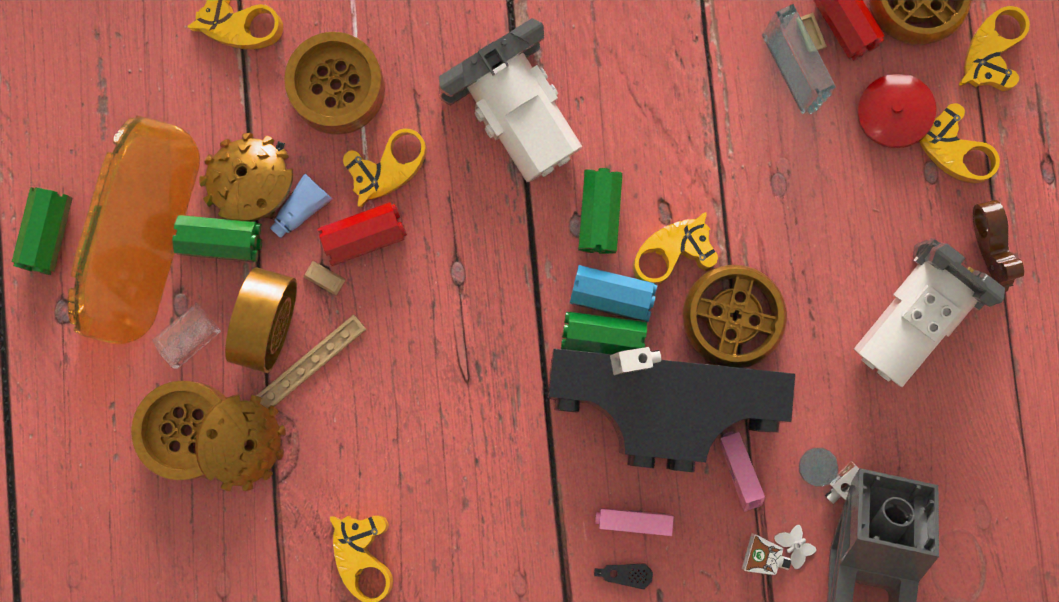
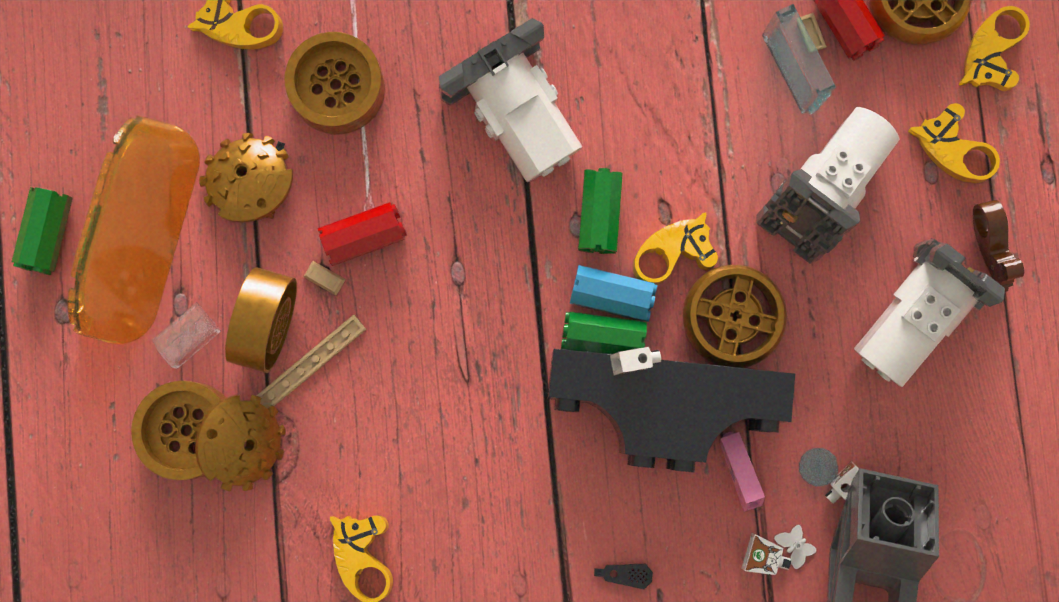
green brick [172,215,262,262] -> none
light blue piece [270,174,333,238] -> none
yellow animal [343,129,427,208] -> none
bright pink slope [595,508,673,536] -> none
red dish [858,74,936,148] -> none
none -> piece [756,107,900,264]

